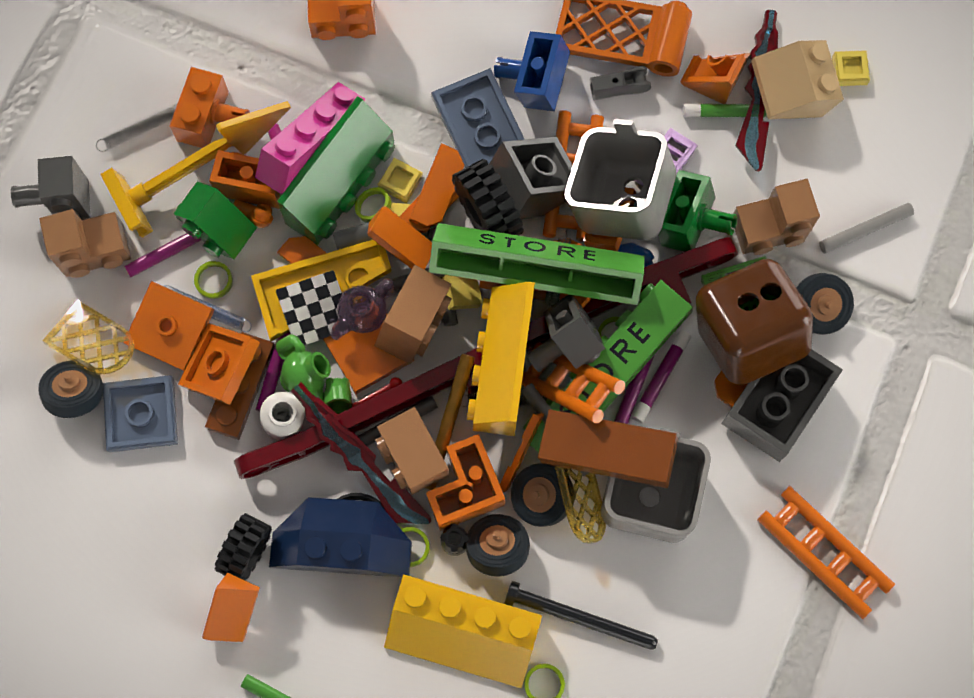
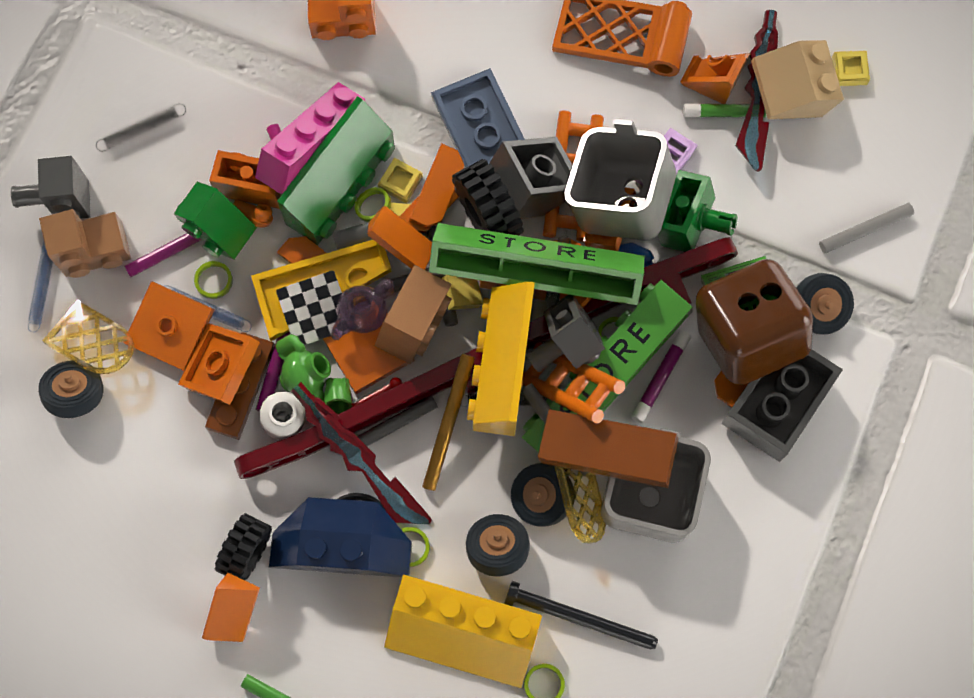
yellow piece [100,101,291,238] -> none
sand blue tile [103,375,178,452] -> none
orange brick [169,67,250,148] -> none
medium nougat brick [375,407,449,495] -> none
orange brick [426,434,505,531] -> none
black hose [440,524,469,556] -> none
blue brick [494,31,570,112] -> none
orange piece [500,413,544,492] -> none
dark grey bar [590,66,651,100] -> none
magenta bar [614,355,655,424] -> none
medium nougat brick [734,178,820,255] -> none
orange bar [757,485,895,619] -> none
none -> medium blue piece [28,243,53,332]

